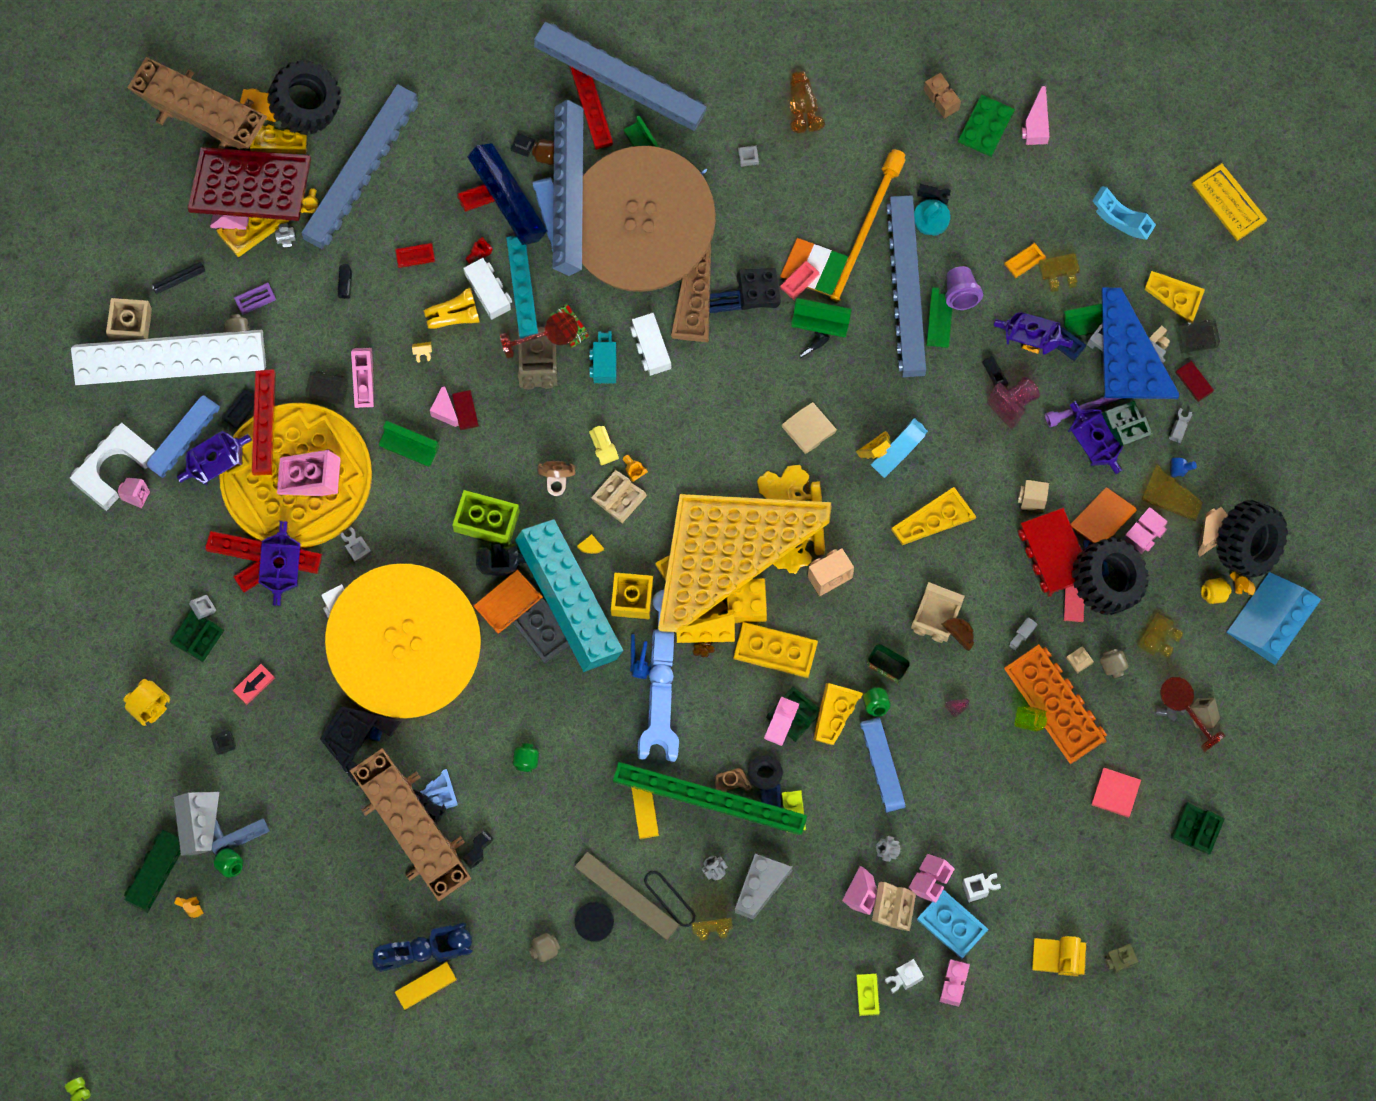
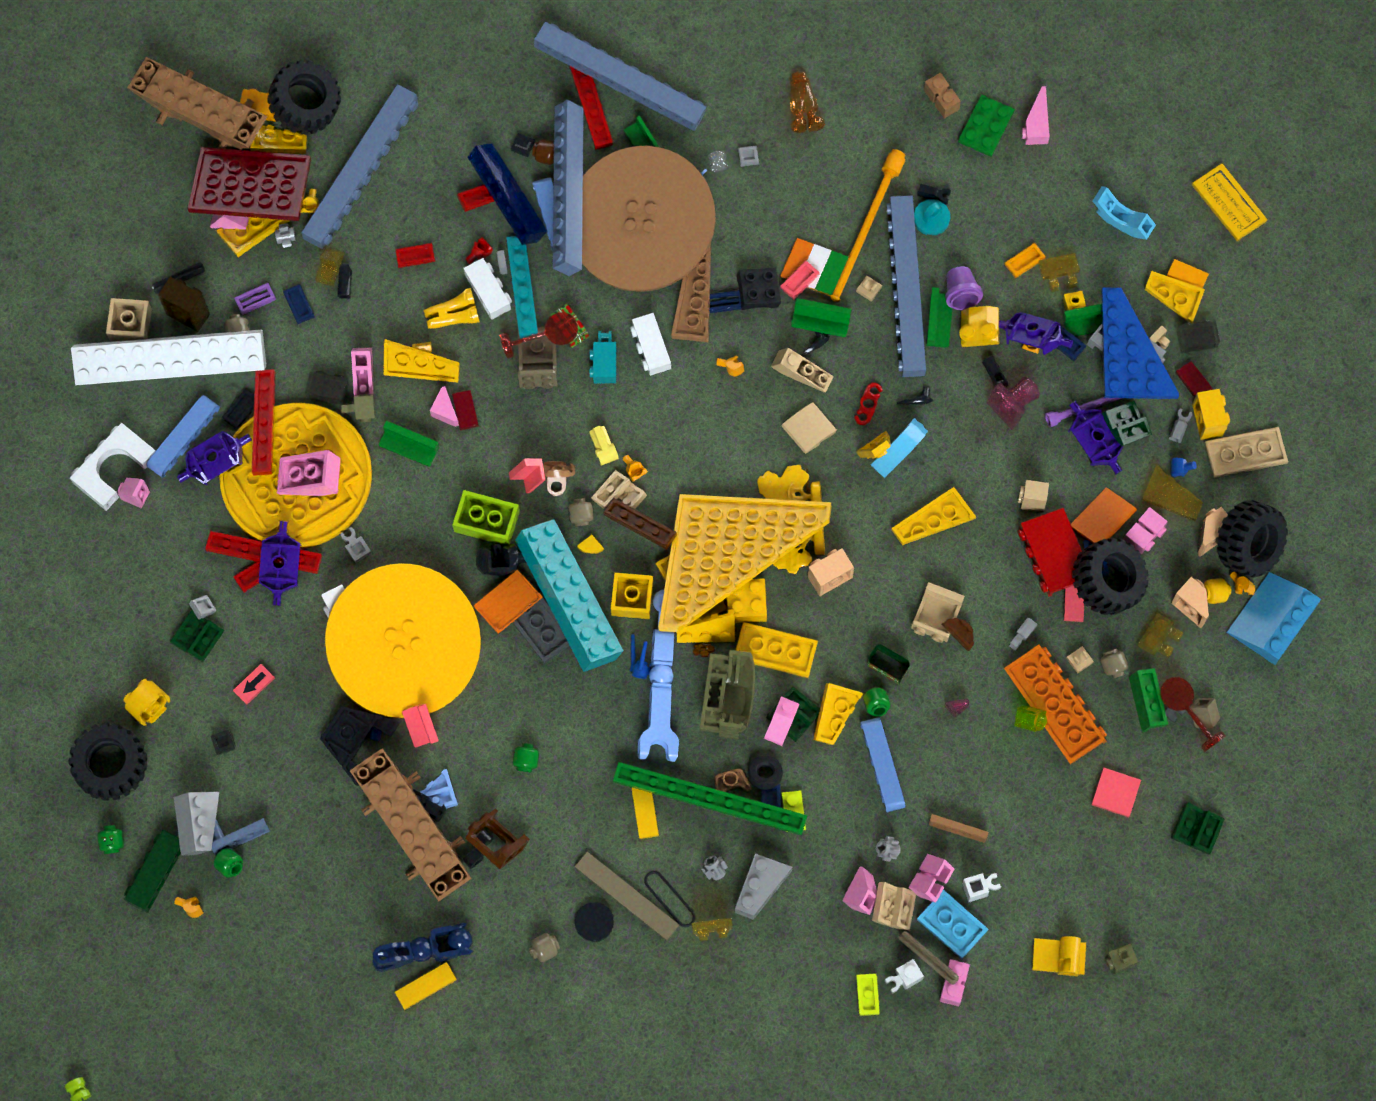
none -> black tyre [69,722,147,801]
none -> green head [97,825,124,854]
none -> dark brown brick [158,277,210,332]
none -> dark blue tile [283,284,315,324]
none -> clear yellow slope [315,248,345,287]
none -> olive brick [341,394,376,422]
none -> yellow wing [384,339,460,383]
none -> coral panel [402,703,439,747]
none -> reddish brown window [465,808,530,869]
none -> light grey tile [497,250,508,275]
none -> coral panel [509,459,545,493]
none -> dark tan head [568,498,594,527]
none -> reddish brown tile [603,498,677,550]
none -> olive piece [700,650,755,739]
none -> clear wheel [708,151,728,172]
none -> light orange piece [716,355,744,376]
none -> tan slope [771,348,834,393]
none -> red piece [854,383,883,425]
none -> tan tile [856,276,882,302]
none -> black bar [897,388,933,405]
none -> dark tan axle [899,931,959,985]
none -> medium nougat tile [929,814,989,843]
none -> yellow slope [959,306,999,347]
none -> yellow plate [1063,291,1086,311]
none -> green panel [1129,668,1168,732]
none -> light orange tile [1167,259,1209,288]
none -> light nougat slope [1171,577,1209,628]
none -> yellow brick [1192,389,1230,440]
none -> tan tile [1204,427,1288,478]

